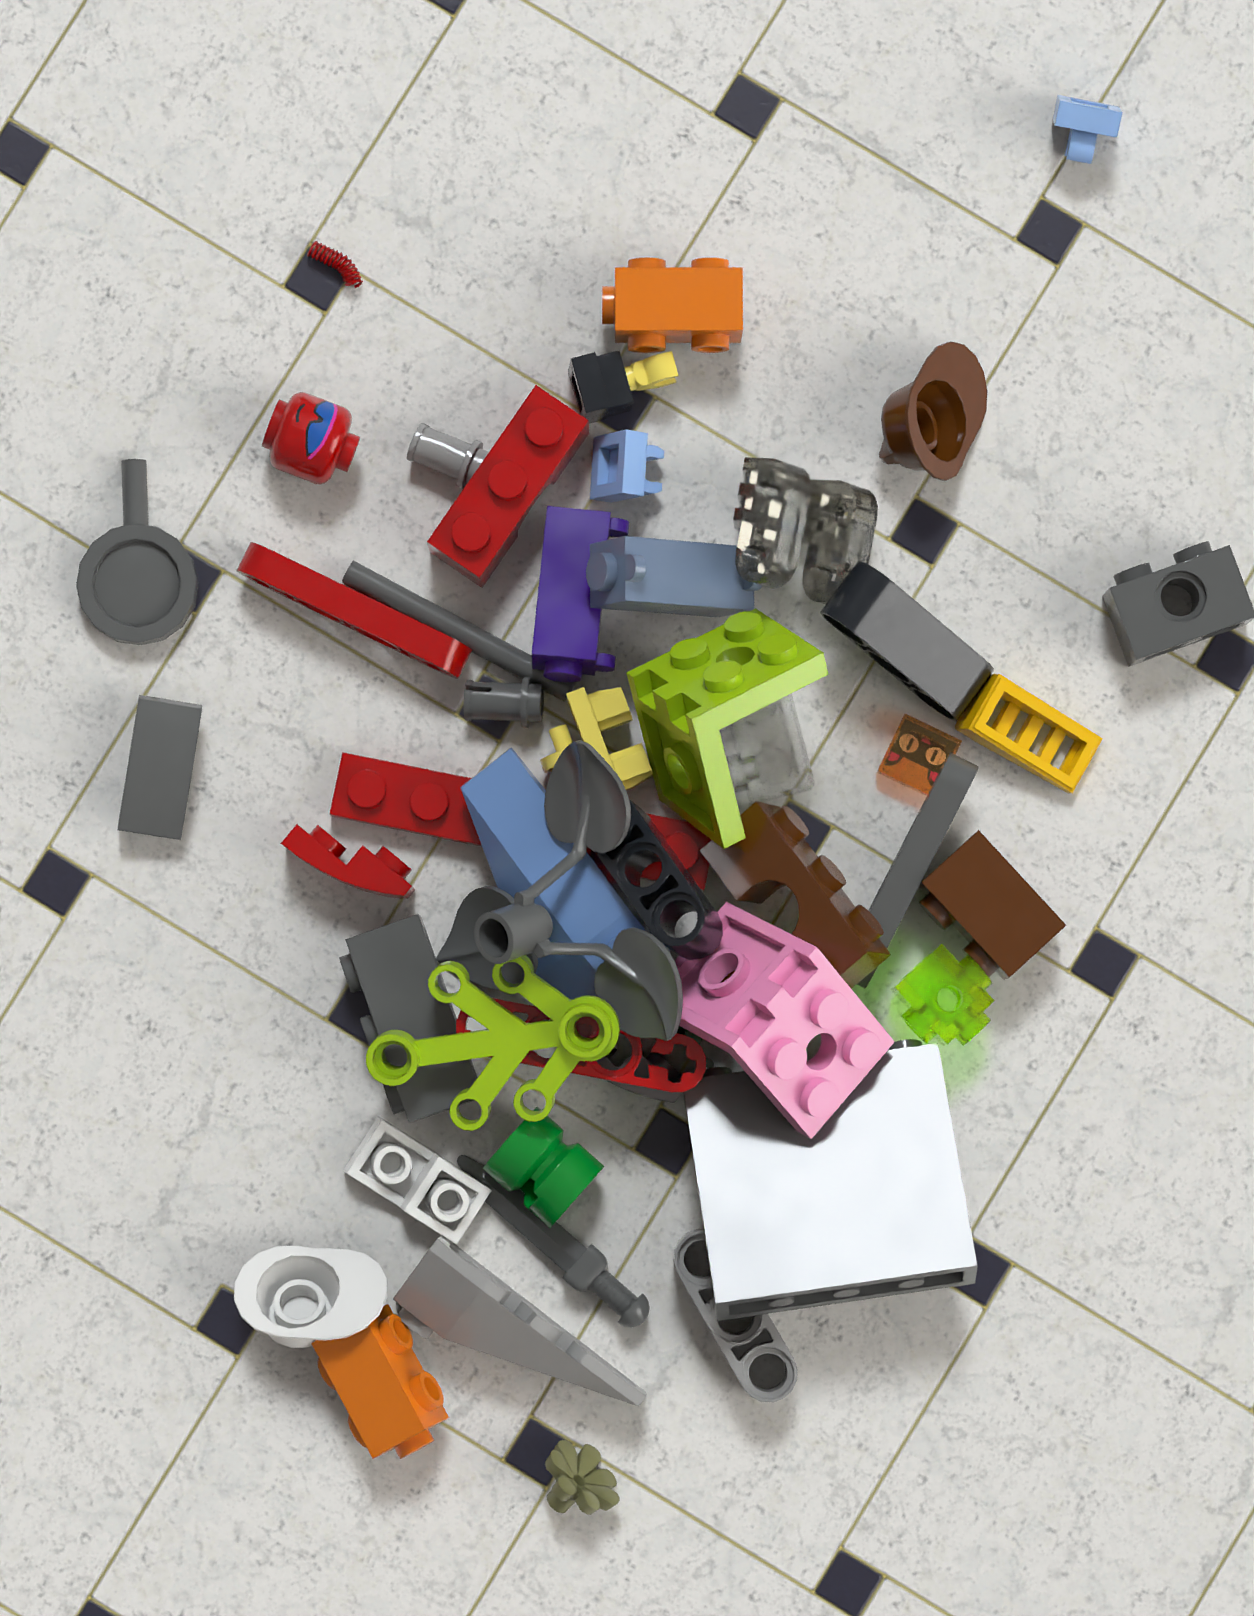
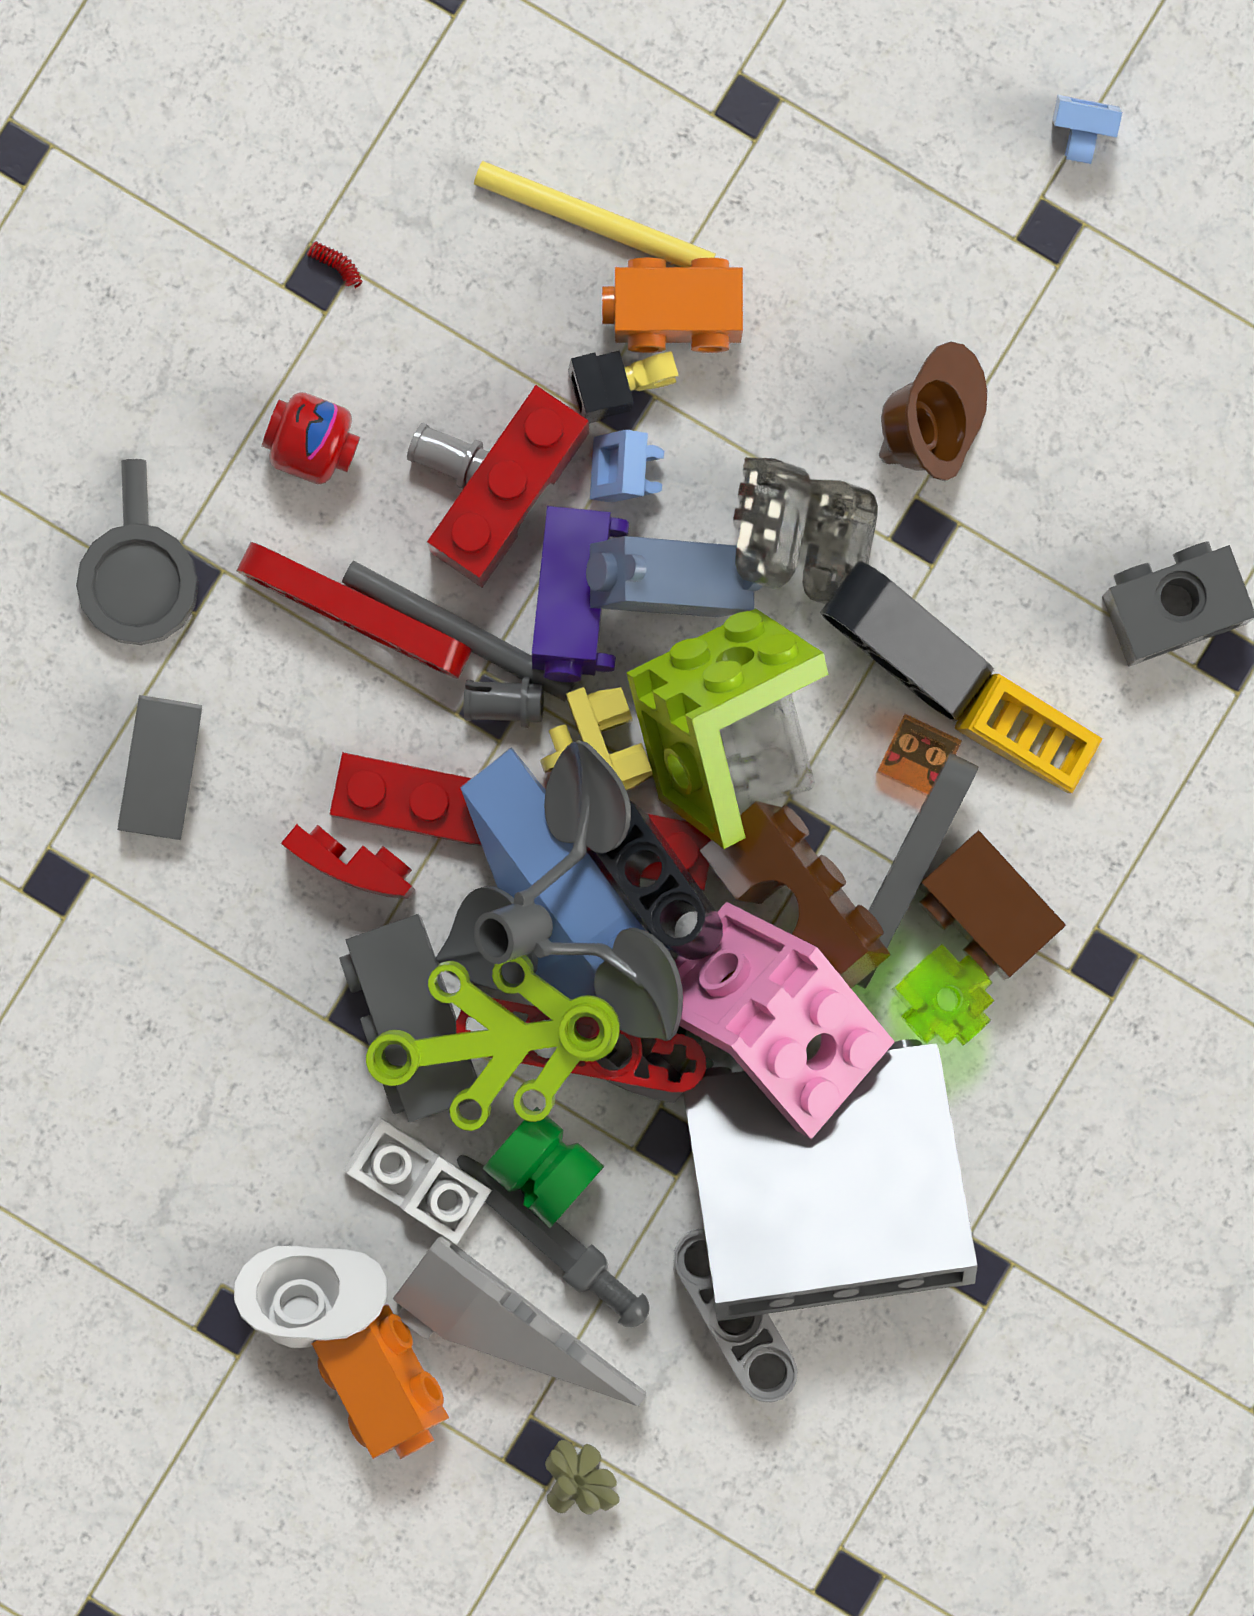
none -> light yellow bar [474,161,716,267]

